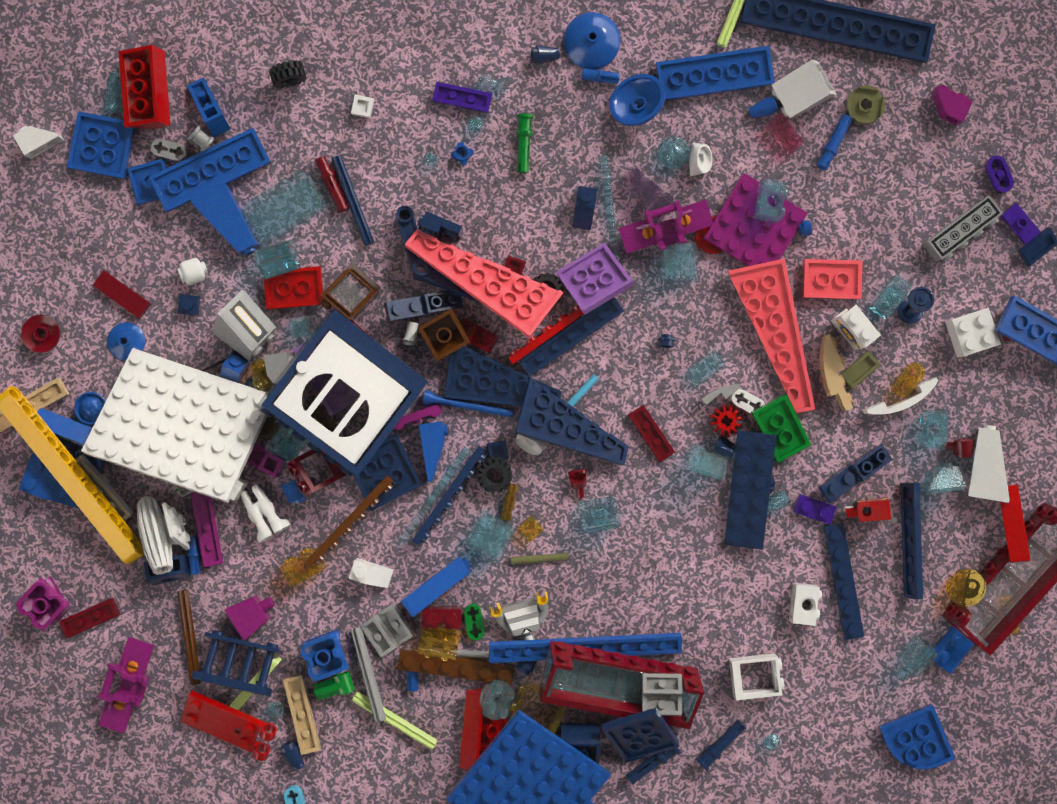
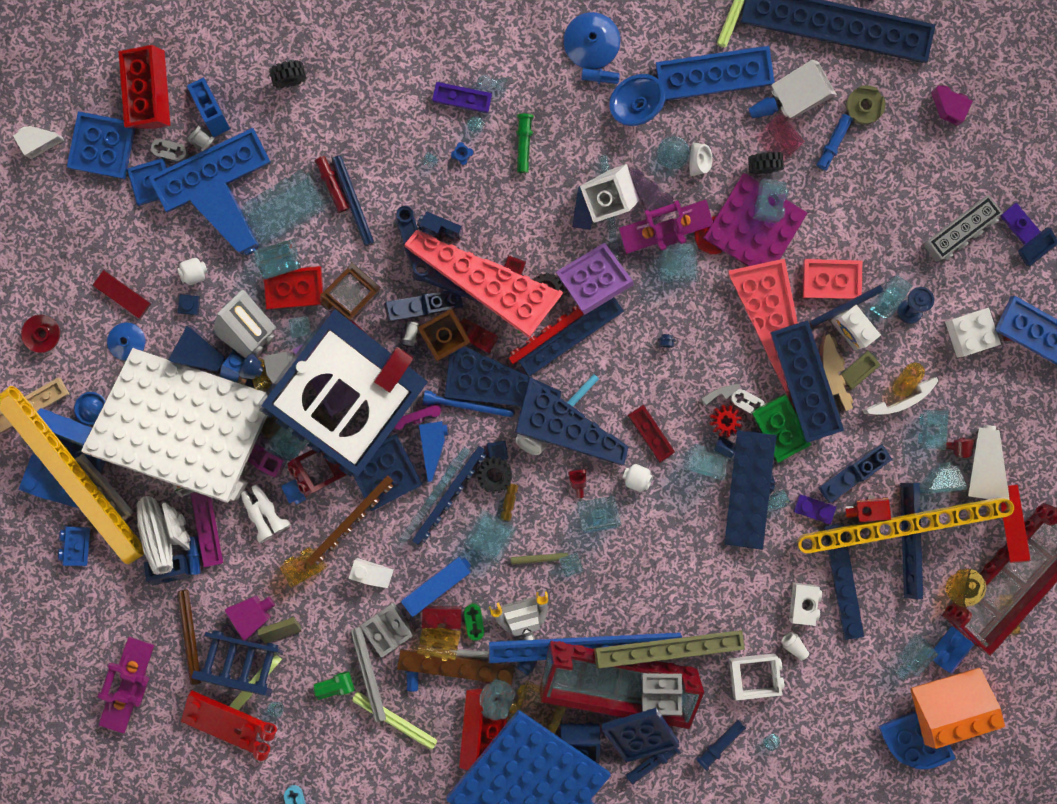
magenta piece [15,576,71,632] -> none
dark red tile [59,597,121,639] -> none
clear light blue hinge [104,71,123,113] -> none
dark blue cone [279,740,305,771] -> none
tan plate [283,674,321,755] -> none
blue piece [299,629,349,682] -> none
white plate [351,95,374,119] -> none
clear yellow plate [517,515,544,542] -> none
dark blue cone [531,45,560,65] -> none
clear light blue tile [684,349,726,388] -> none
blue plate [798,219,812,238] -> none
dark purple plate [985,155,1014,193] -> none
none -> blue bracket [58,525,90,566]
none -> dark blue slope [168,325,225,371]
none -> dark blue cone [239,354,264,379]
none -> olive tile [258,617,302,644]
none -> dark red slope [374,347,413,393]
none -> clear light blue tile [559,552,583,577]
none -> white slope [580,164,639,223]
none -> olive plate [594,630,745,669]
none -> white head [623,464,653,492]
none -> black tyre [748,152,784,174]
none -> dark blue plate [770,320,844,443]
none -> white cone [781,632,809,661]
none -> yellow beam [797,498,1014,553]
none -> dark blue bar [810,285,884,328]
none -> orange slope [910,668,1005,749]

